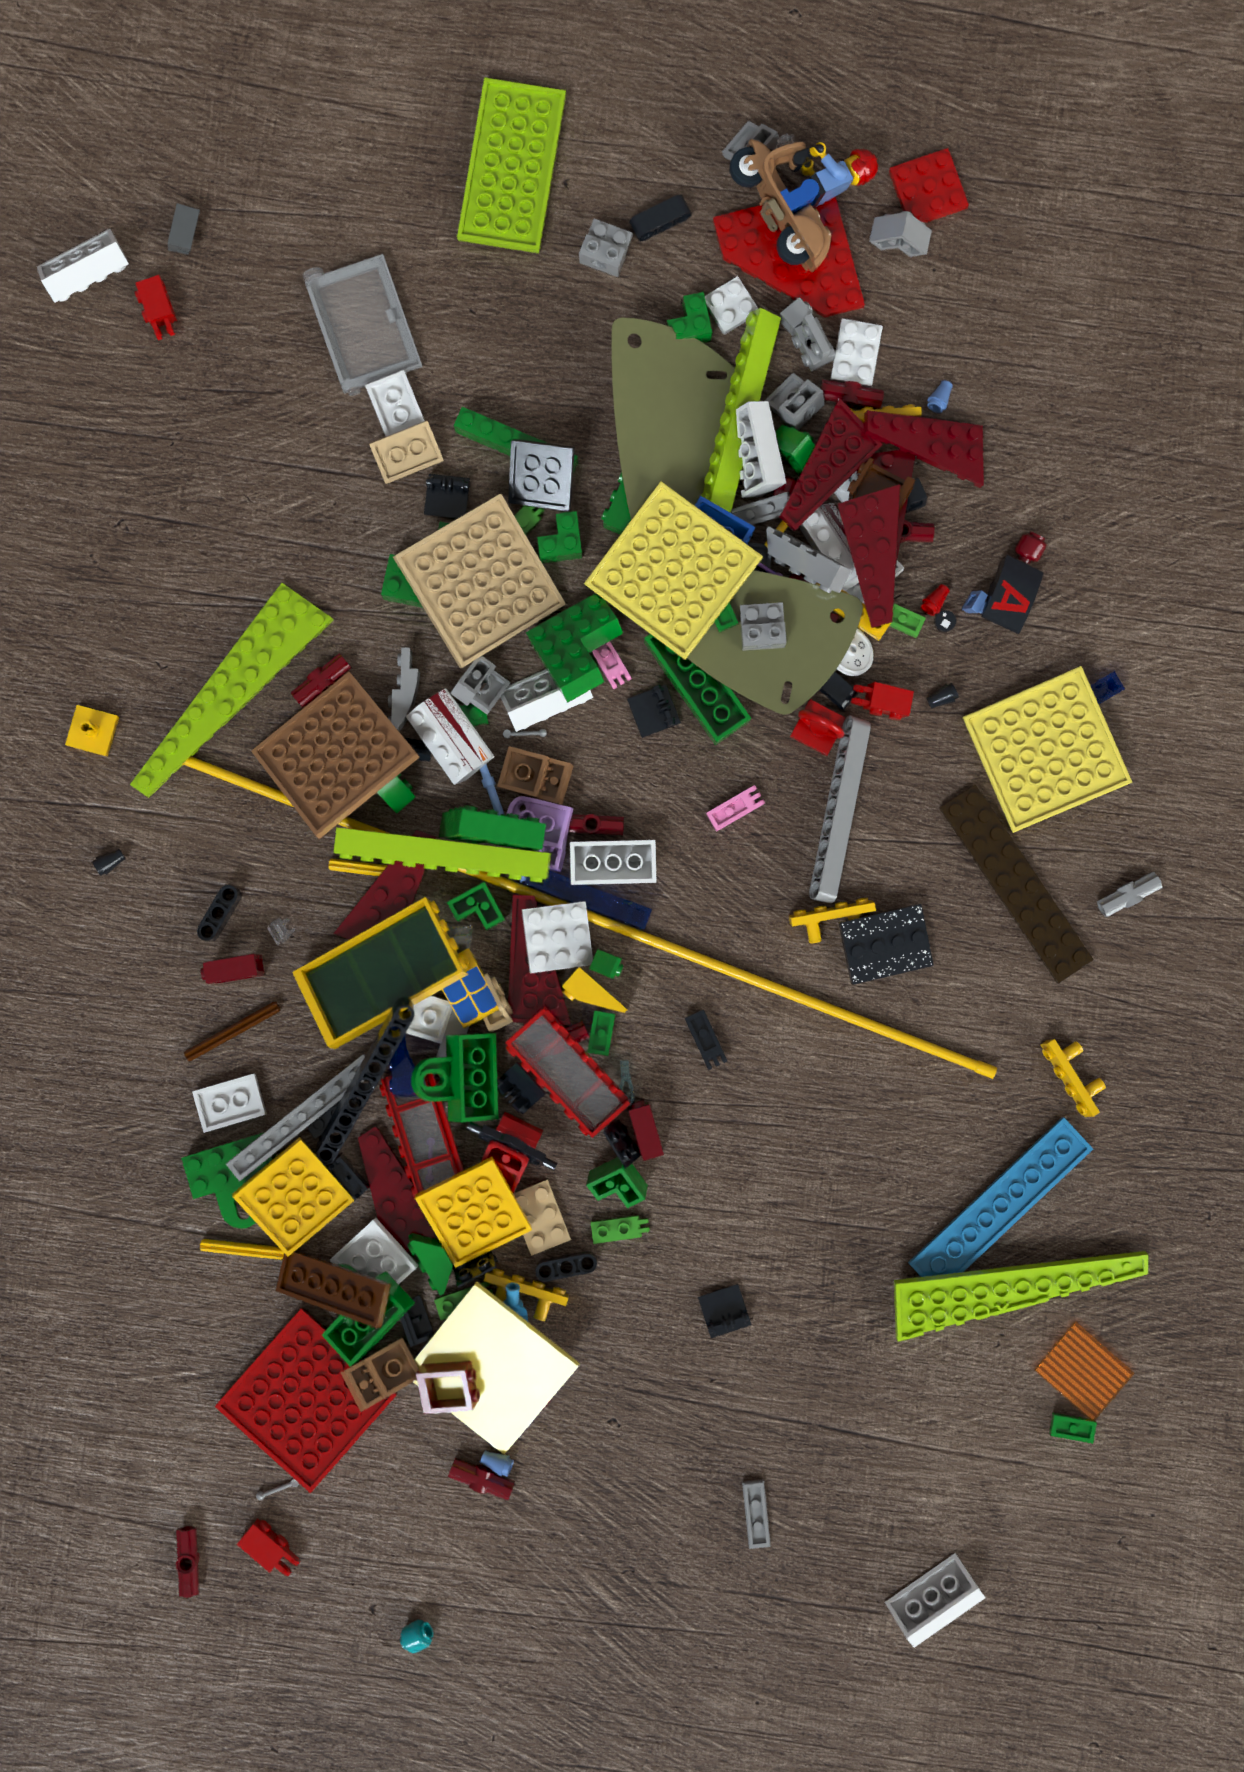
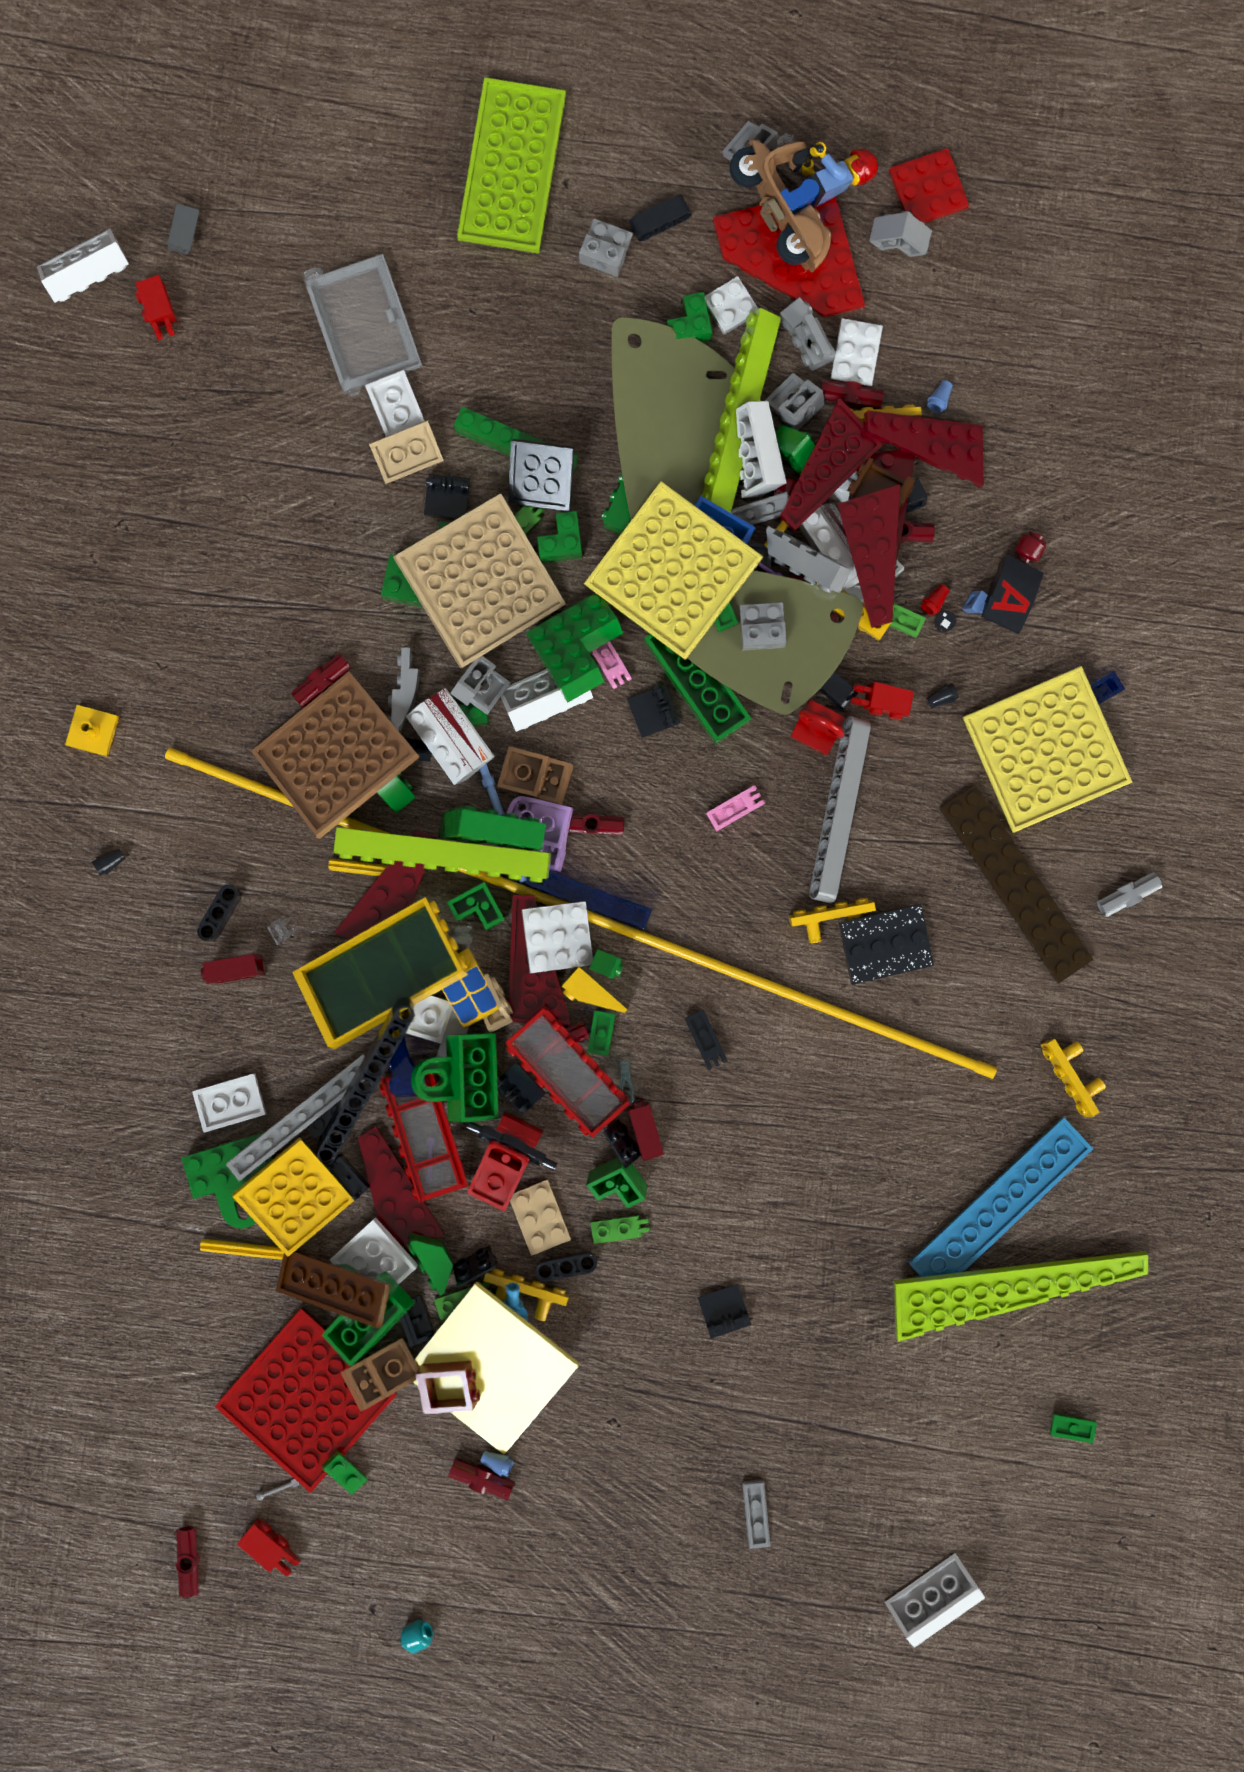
lime wing [130,583,334,798] -> none
reddish brown axle [184,1002,281,1061] -> none
yellow plate [415,1157,532,1268] -> none
light grey hinge [503,729,547,738] -> none
white slope [570,840,656,885] -> none
white shield [837,629,873,676] -> none
clear orange piece [1034,1321,1135,1420] -> none
none -> green plate [322,1450,368,1495]

